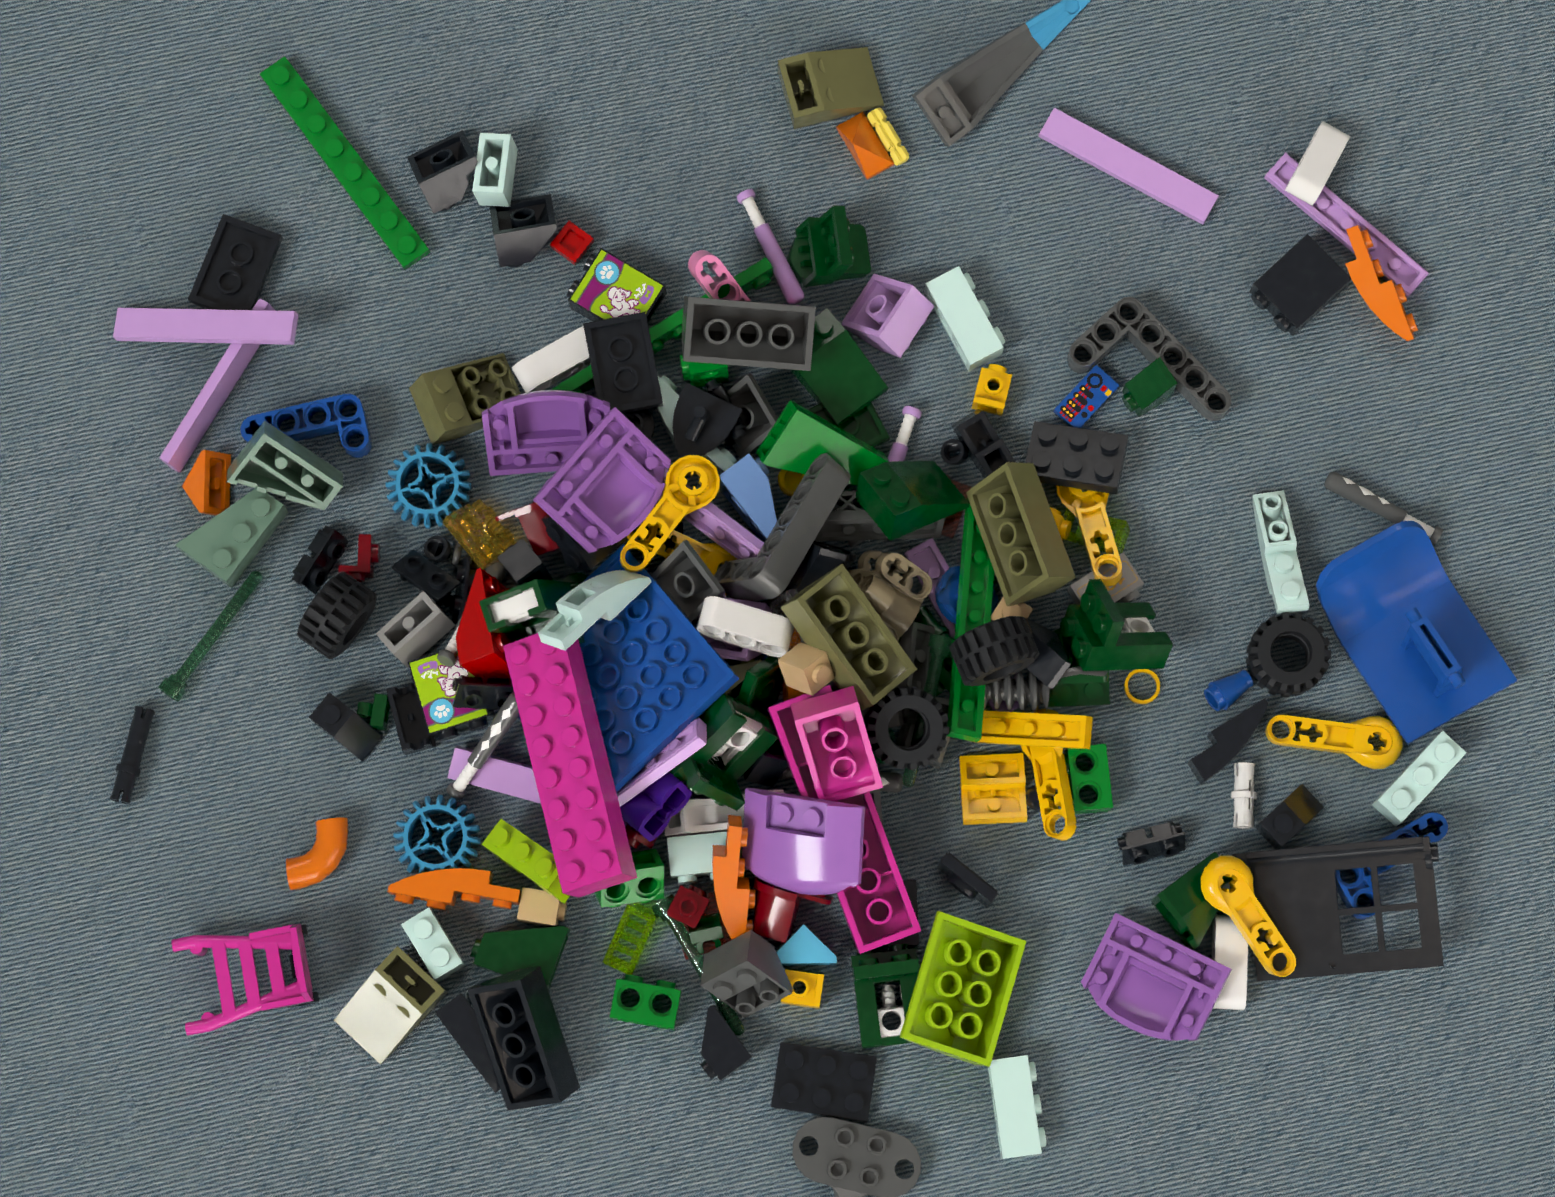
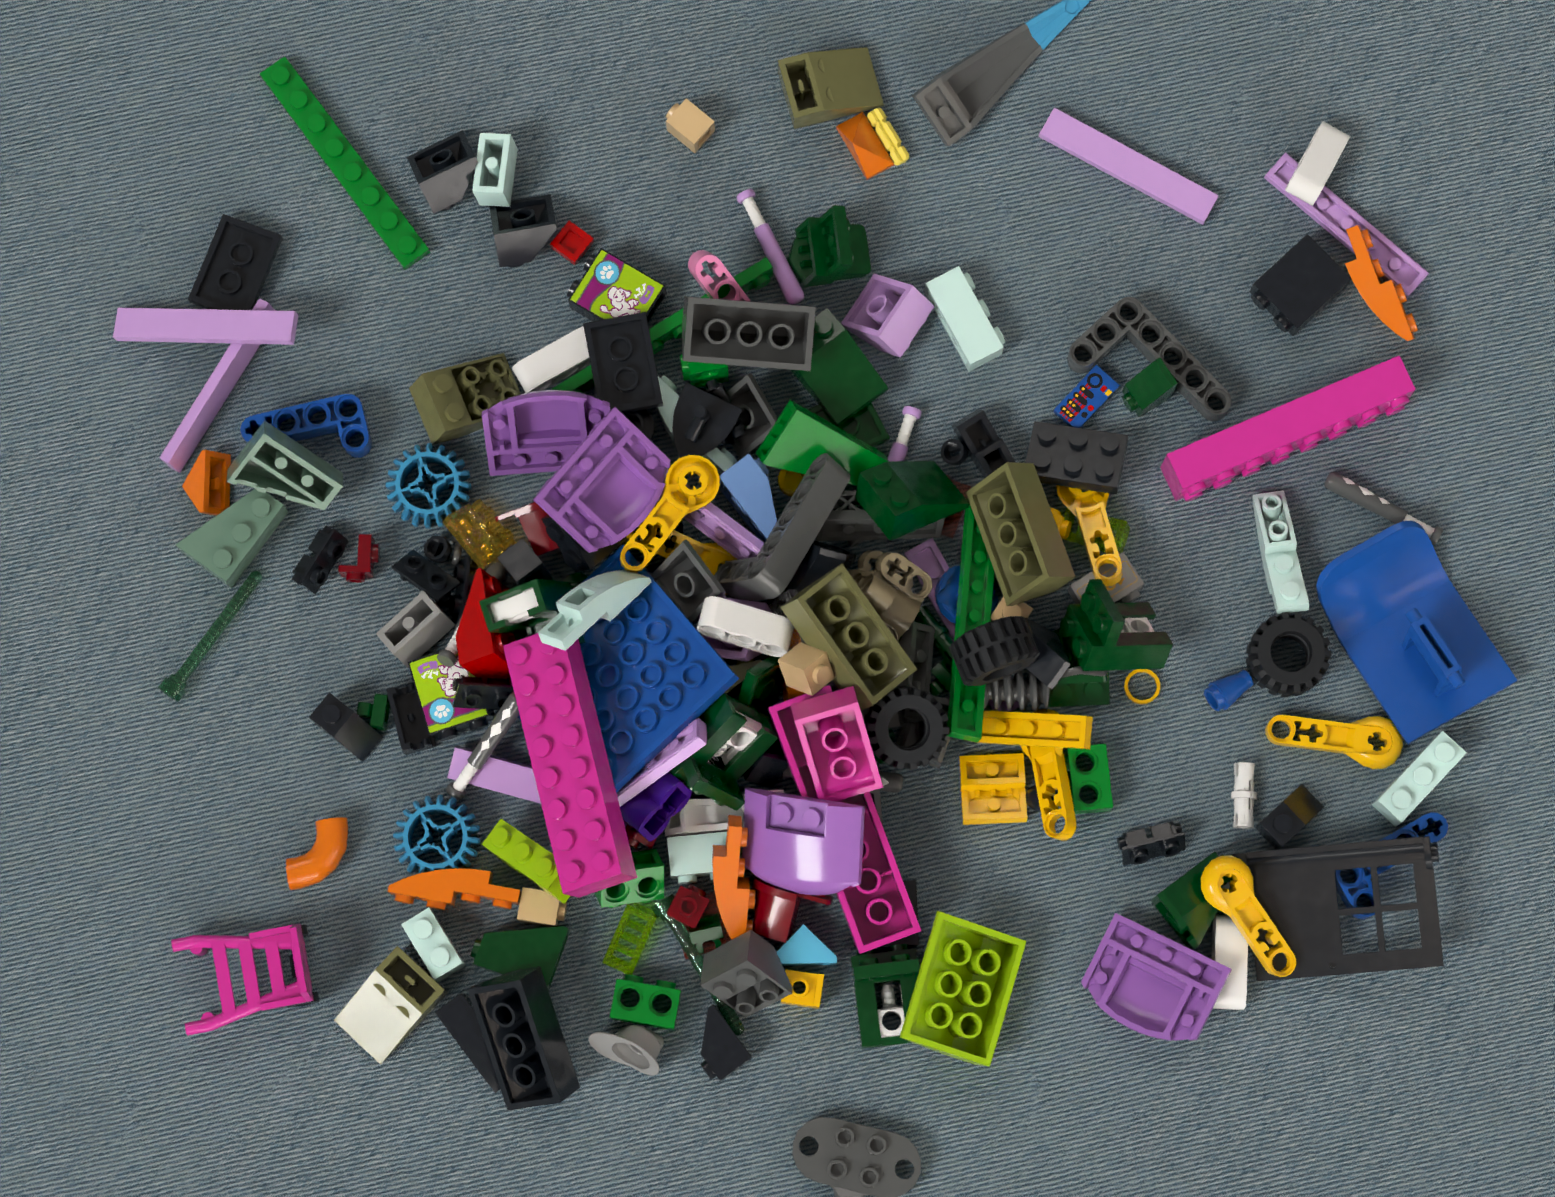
black pin [110,706,155,804] -> none
black tyre [297,572,377,659] -> none
black plate [771,1042,877,1122] -> none
clear green piece [902,633,956,787] -> none
black piece [937,852,998,908] -> none
yellow brick [971,364,1012,416] -> none
light aqua brick [988,1055,1046,1159] -> none
black slope [1187,698,1268,785] -> none
none -> light grey piece [588,1025,664,1076]
none -> tan brick [666,98,715,153]
none -> dark pink brick [1160,355,1416,502]

